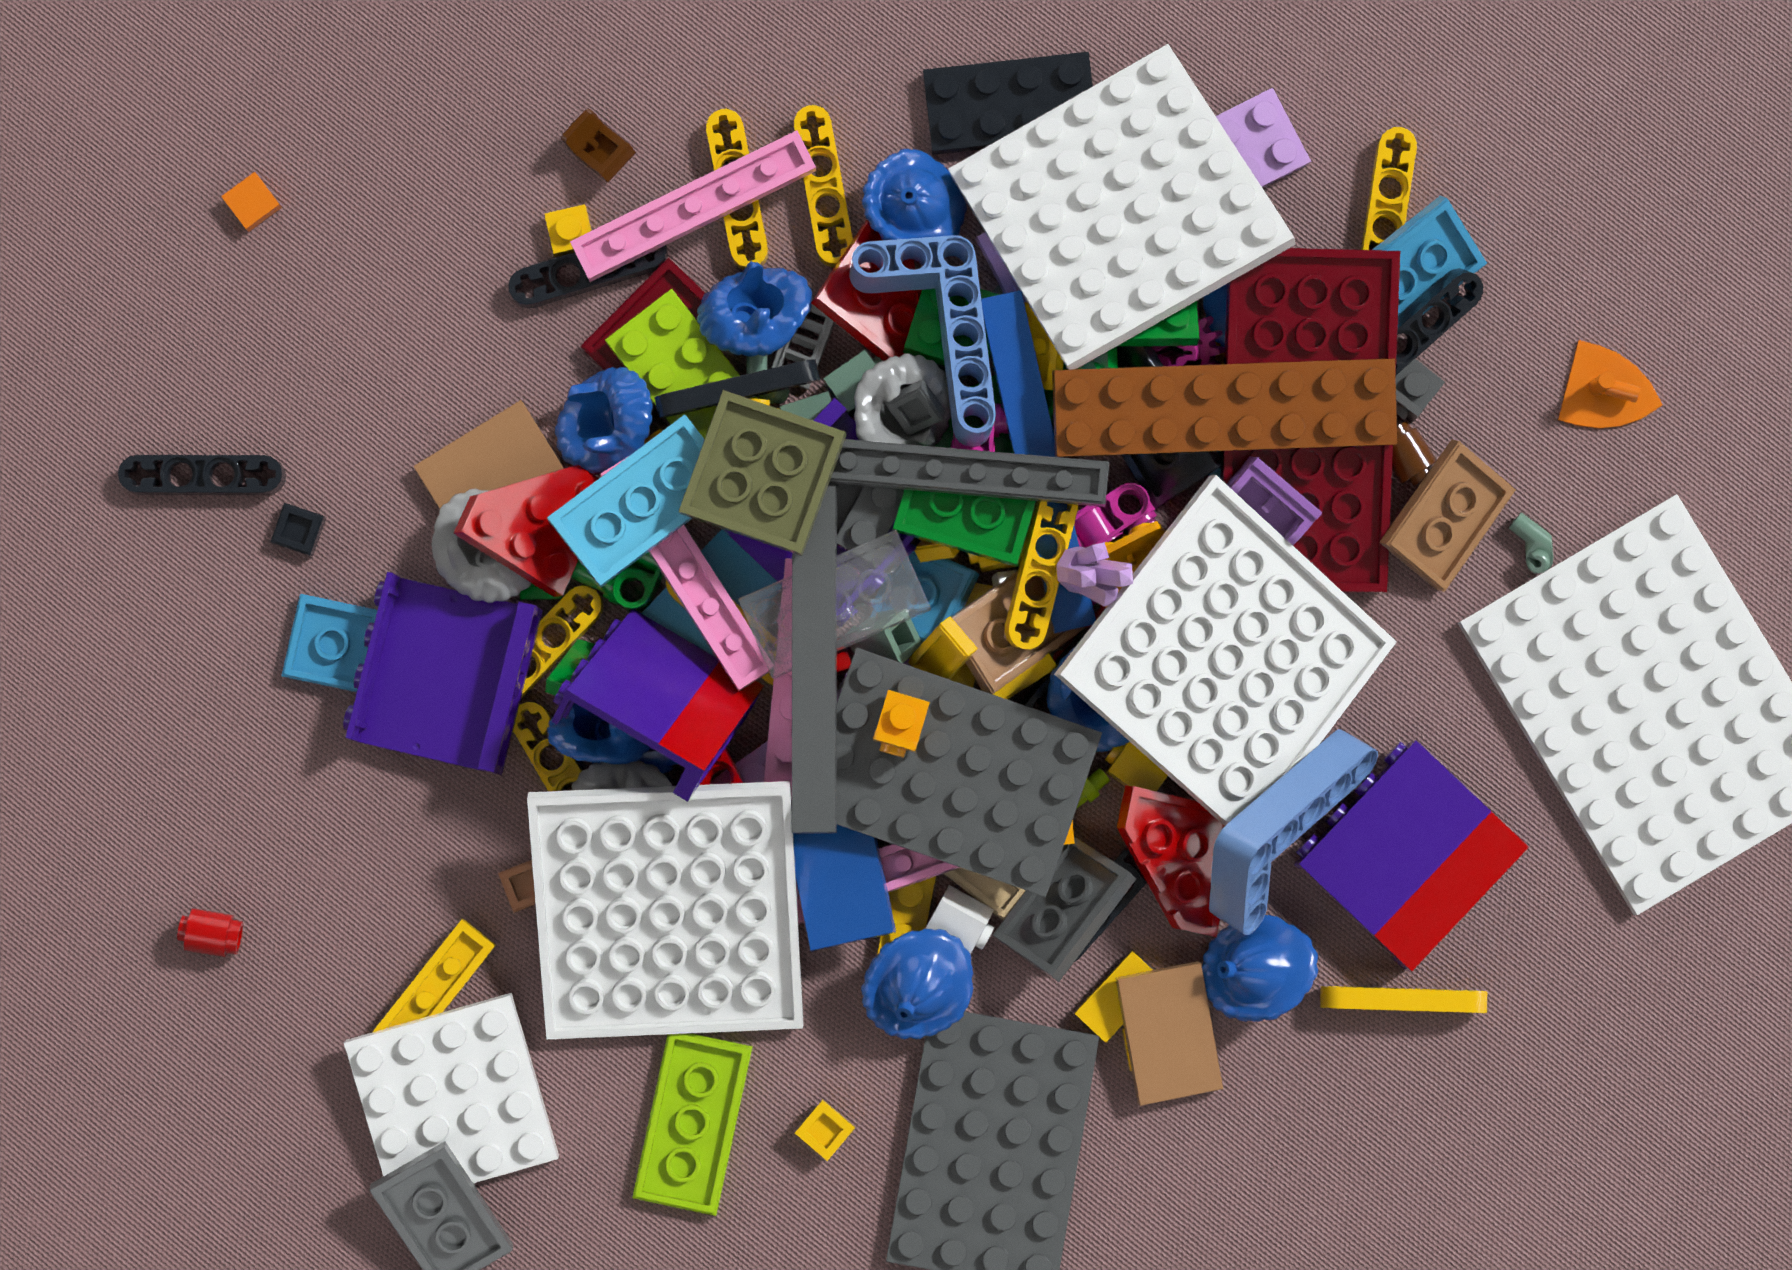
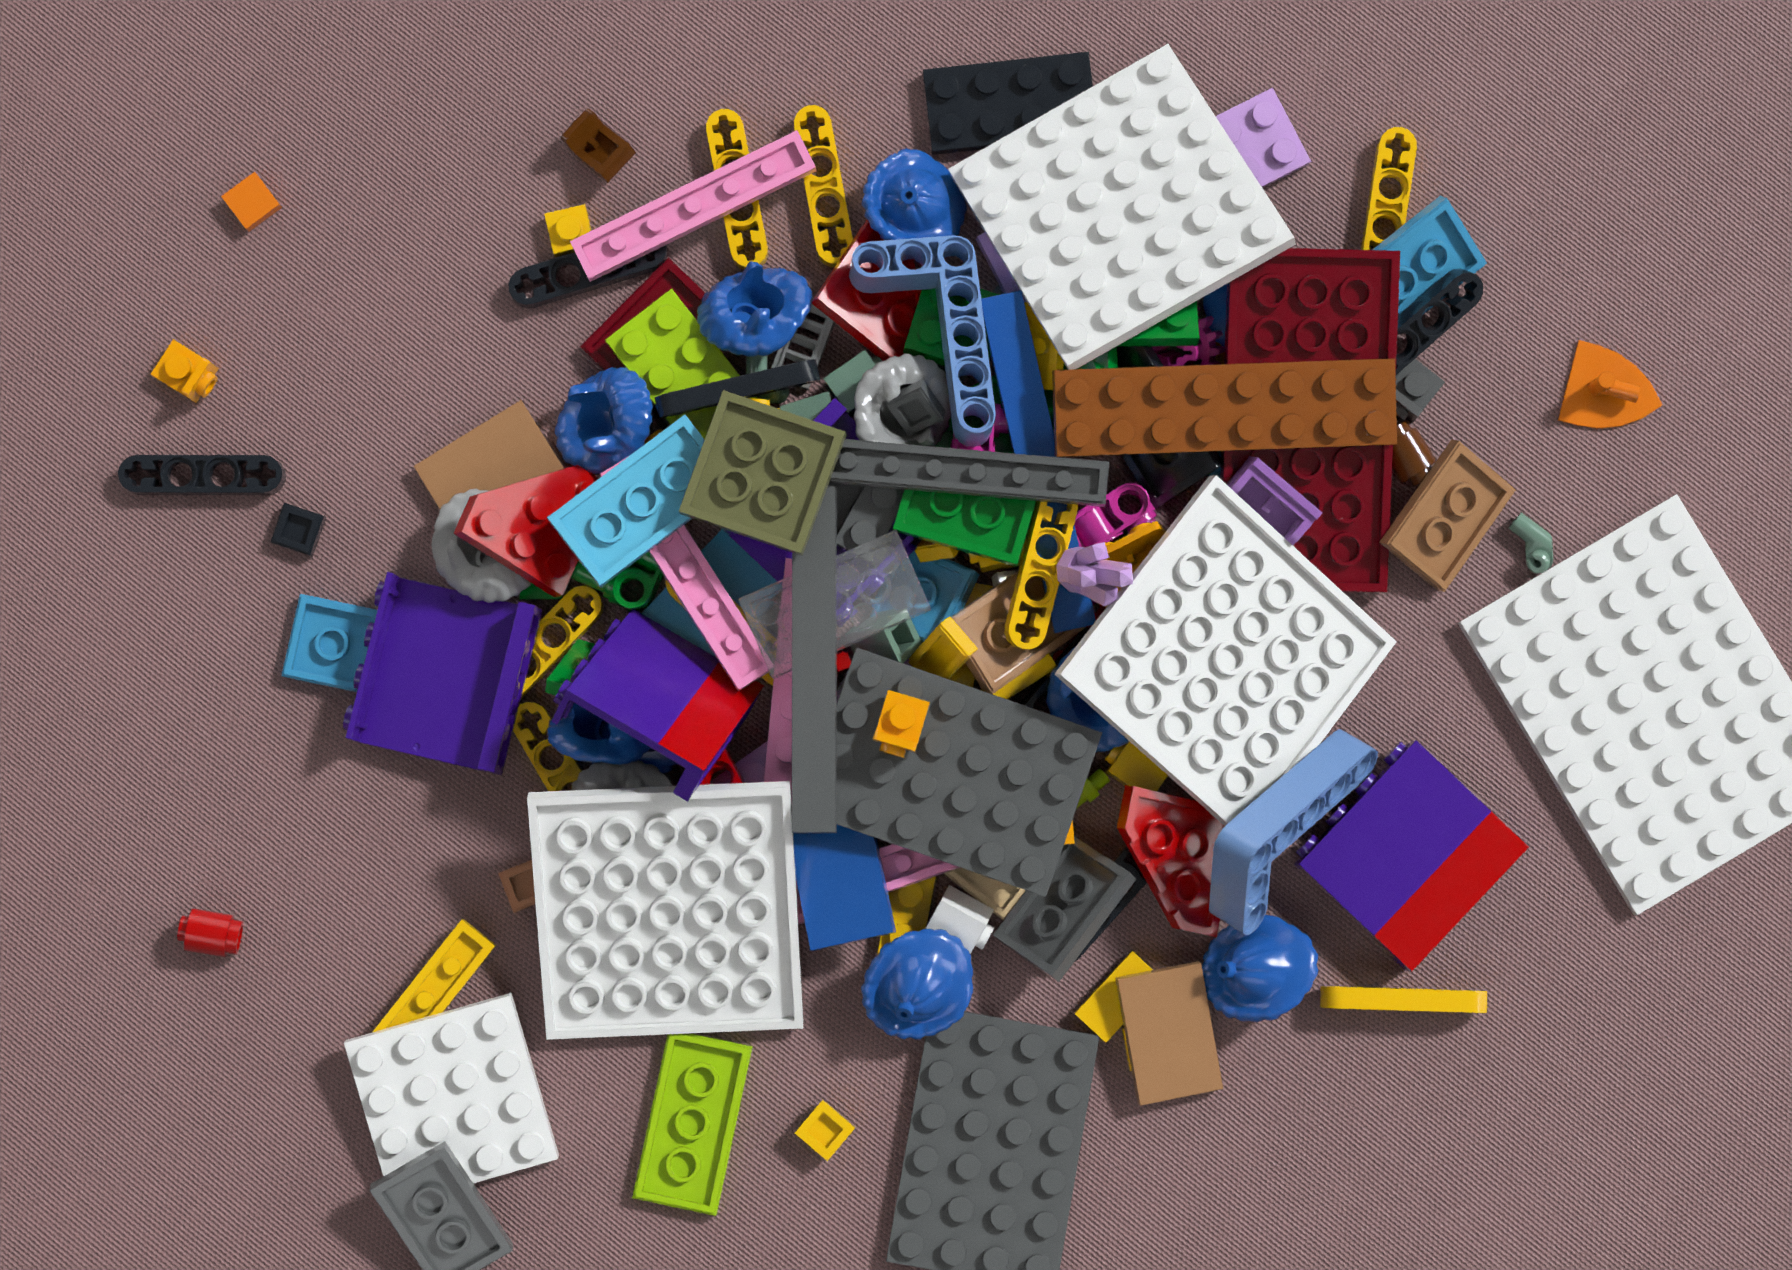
none -> light orange bracket [151,339,219,403]

